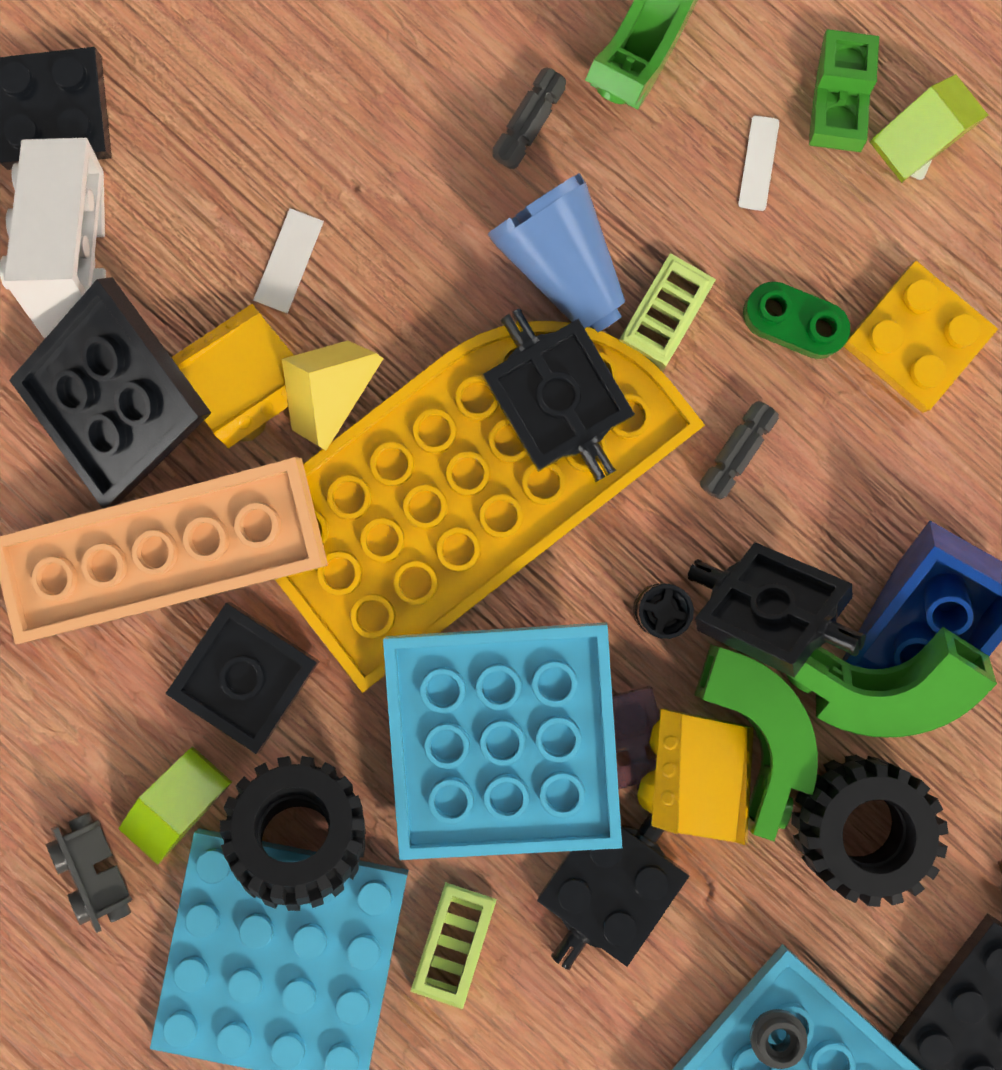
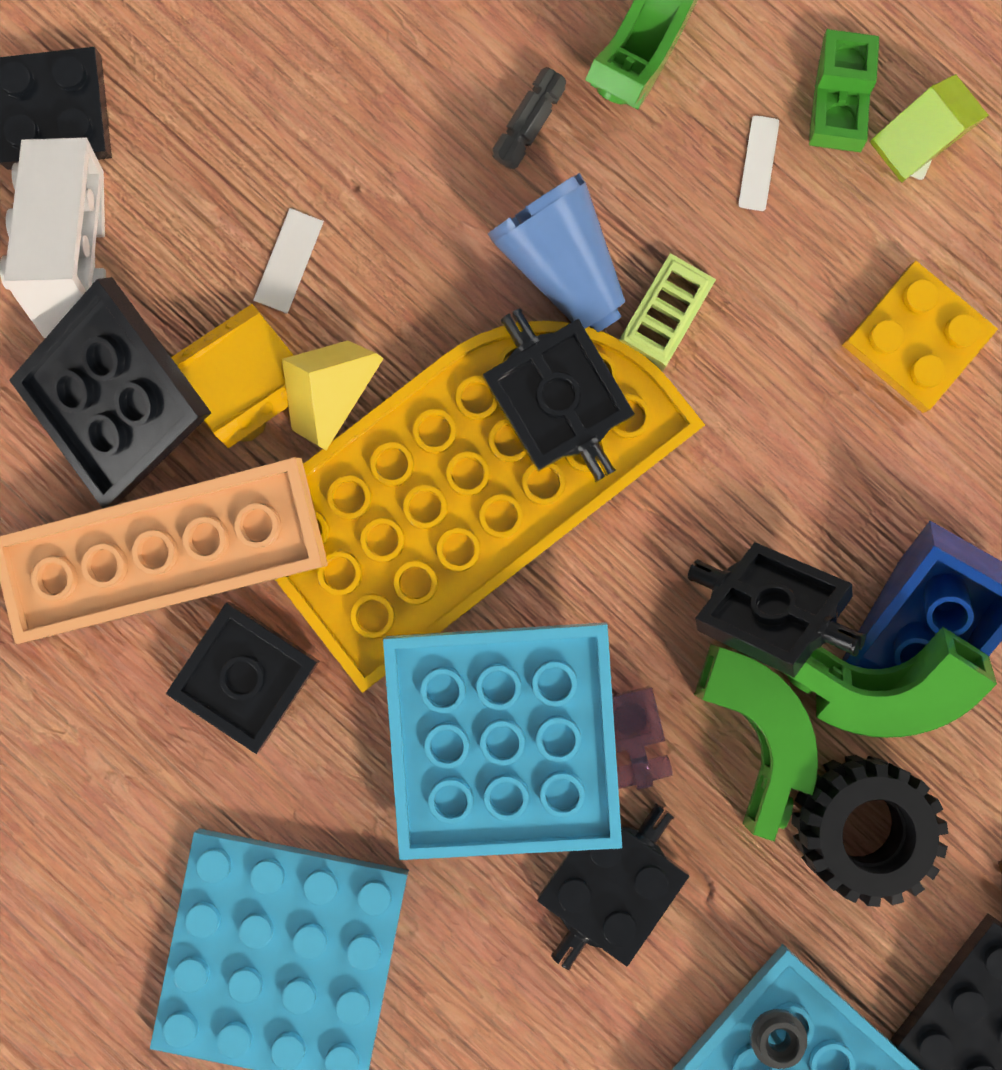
dark grey hinge [45,812,133,933] -> none
lime slope [118,747,232,865] -> none
black tyre [220,756,366,911] -> none
yellowish green slope [410,882,497,1009] -> none
black wheel [633,584,694,639] -> none
yellow slope [637,708,753,845] -> none
dark grey axle [700,401,779,500] -> none
green plate [743,282,850,359] -> none

